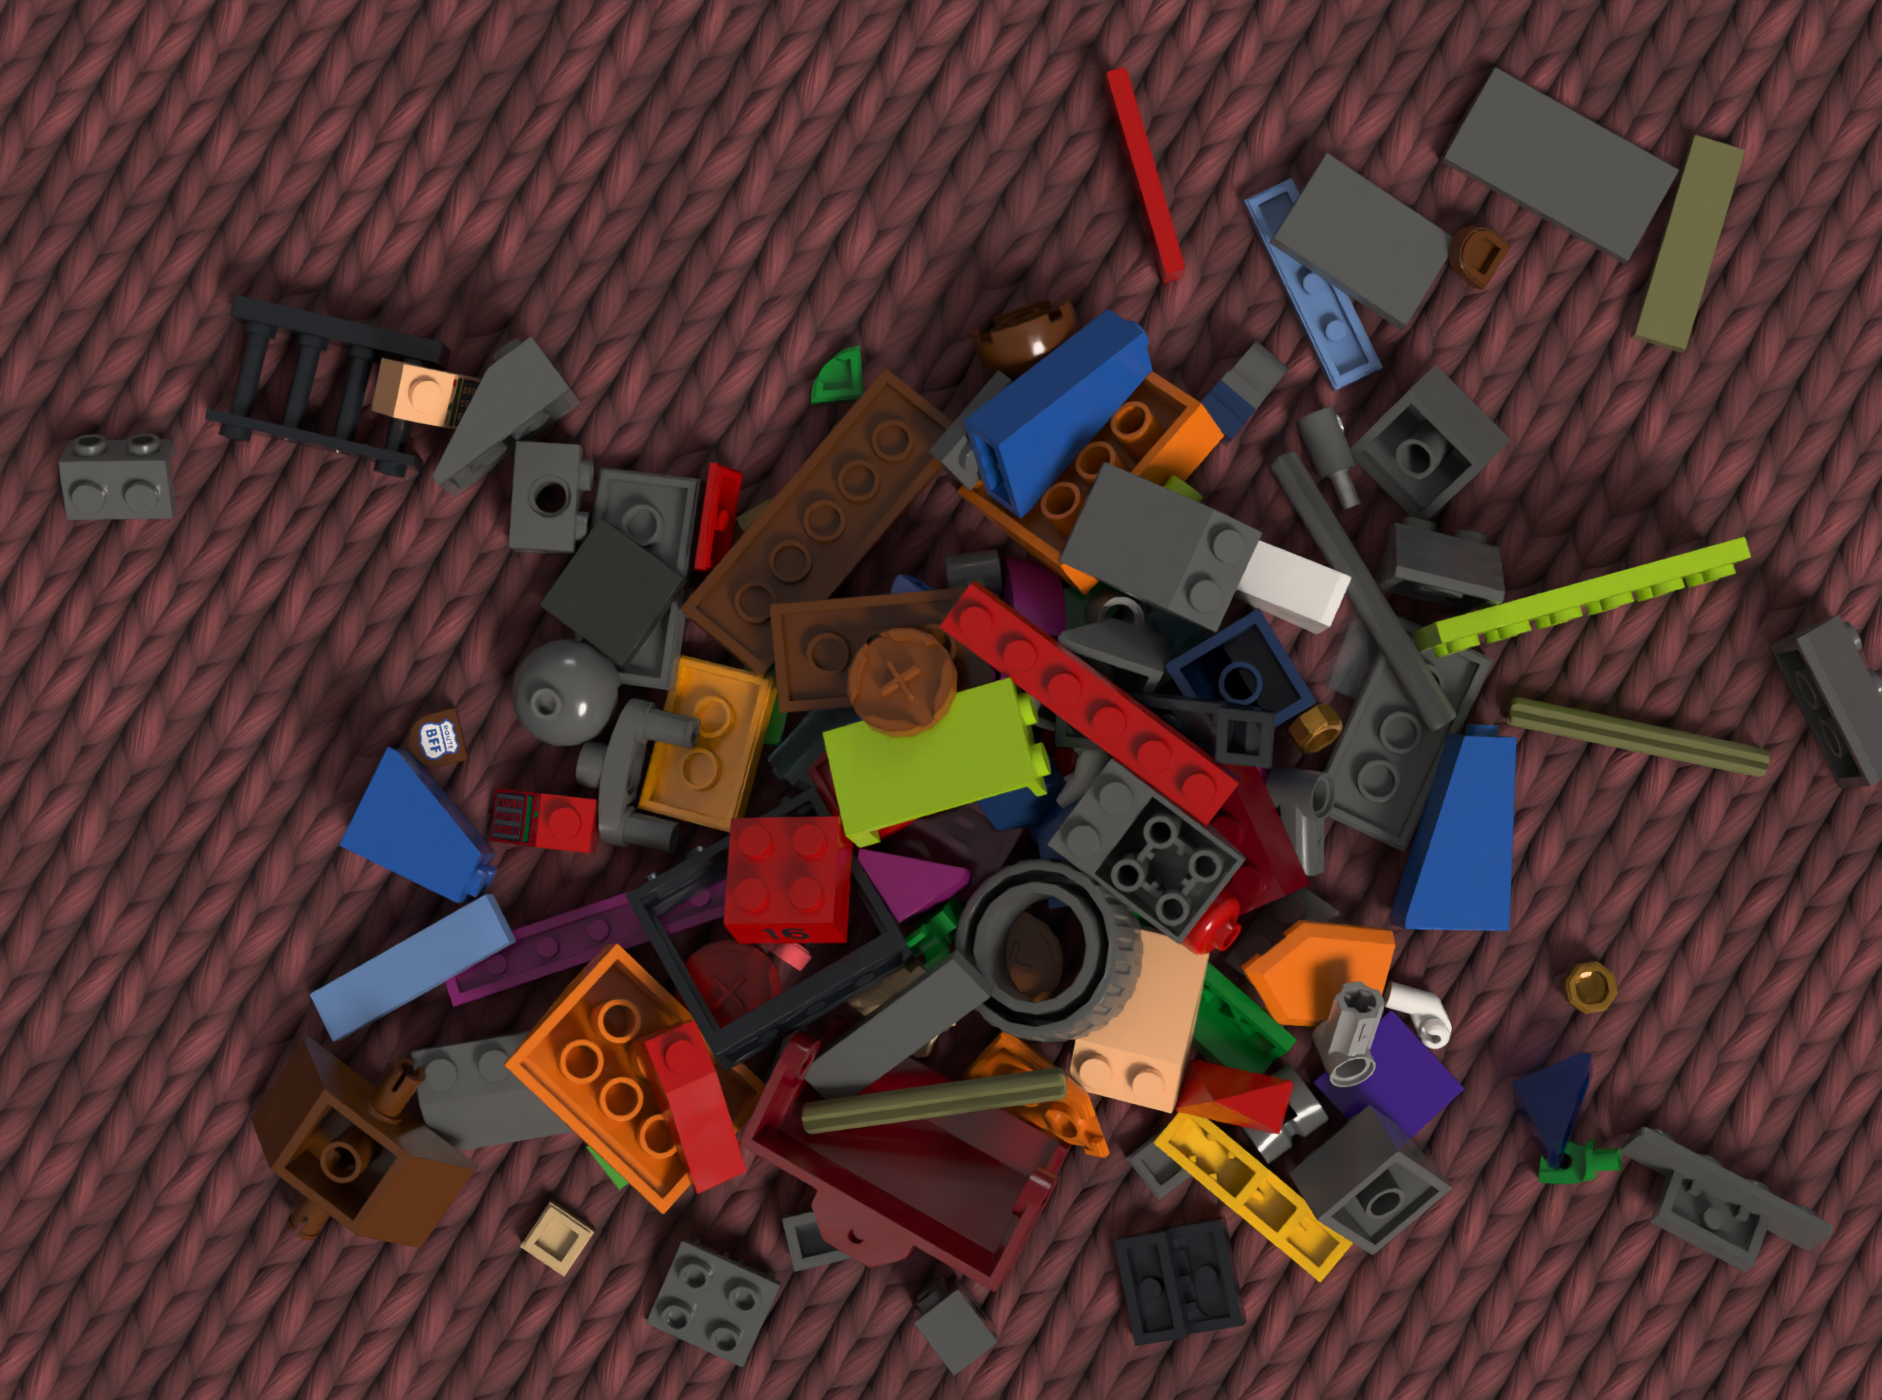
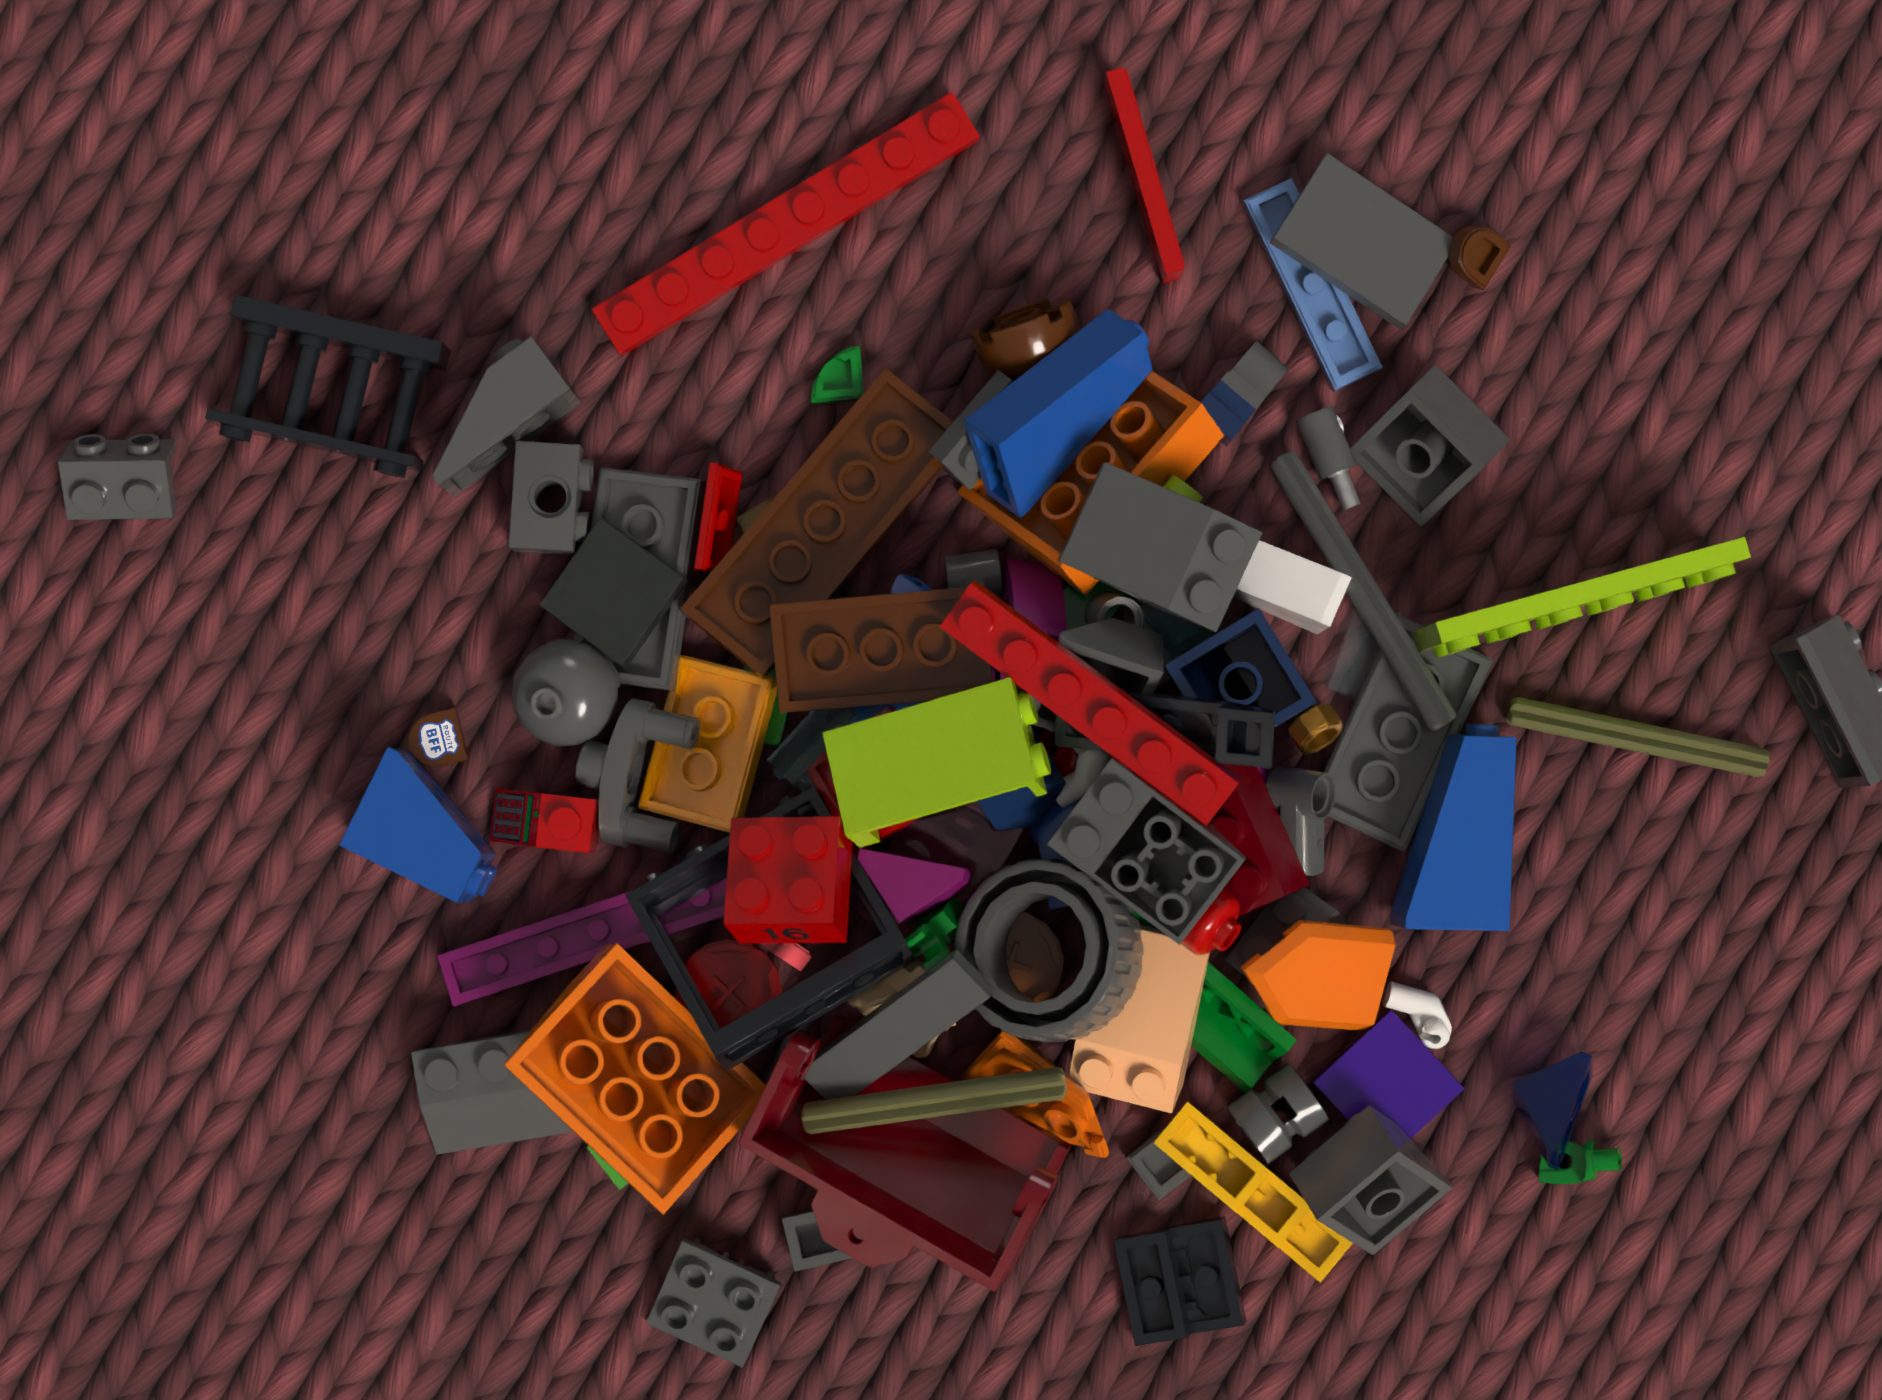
reddish brown slope [251,1036,478,1248] -> none
medium blue tile [310,894,517,1042] -> none
light nougat slope [371,358,482,429] -> none
tan tile [520,1200,596,1276] -> none
red slope [632,1020,747,1194] -> none
dark orange tile [847,628,957,737] -> none
dark grey brick [914,1275,998,1376] -> none
red slope [1175,1059,1294,1135] -> none
light grey piece [1312,981,1385,1087] -> none
dark grey slope [1375,517,1505,612] -> none
dark grey tile [1441,67,1679,264] -> none
pearl gold tile [1561,961,1618,1014] -> none
dark grey bracket [1621,1127,1833,1272] -> none
olive tile [1631,135,1745,353] -> none
none -> red plate [592,91,980,357]

